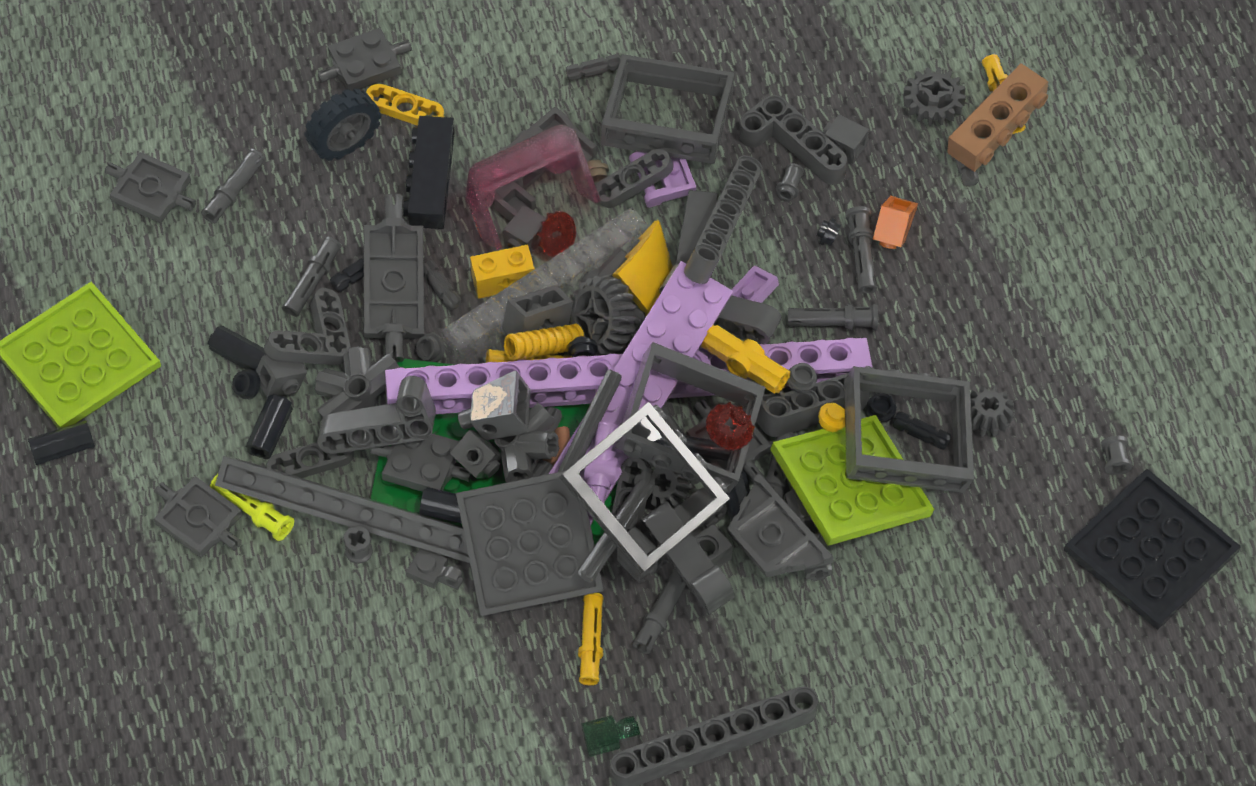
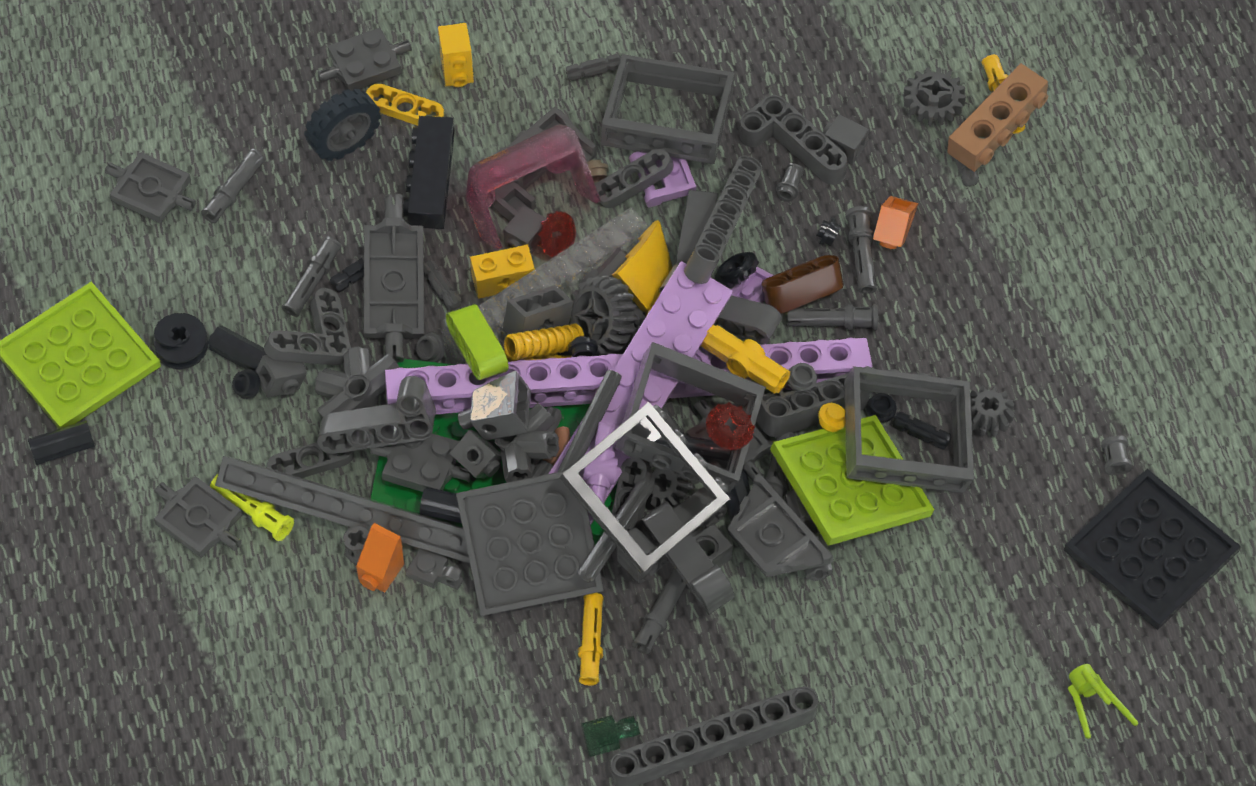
black axle [246,394,293,459] -> none
none -> black piece [154,313,208,370]
none -> orange slope [356,523,404,593]
none -> yellow brick [438,23,474,87]
none -> lime beam [446,304,509,381]
none -> black gear [715,252,759,288]
none -> reddish brown beam [761,255,844,314]
none -> lime plant [1068,664,1138,739]

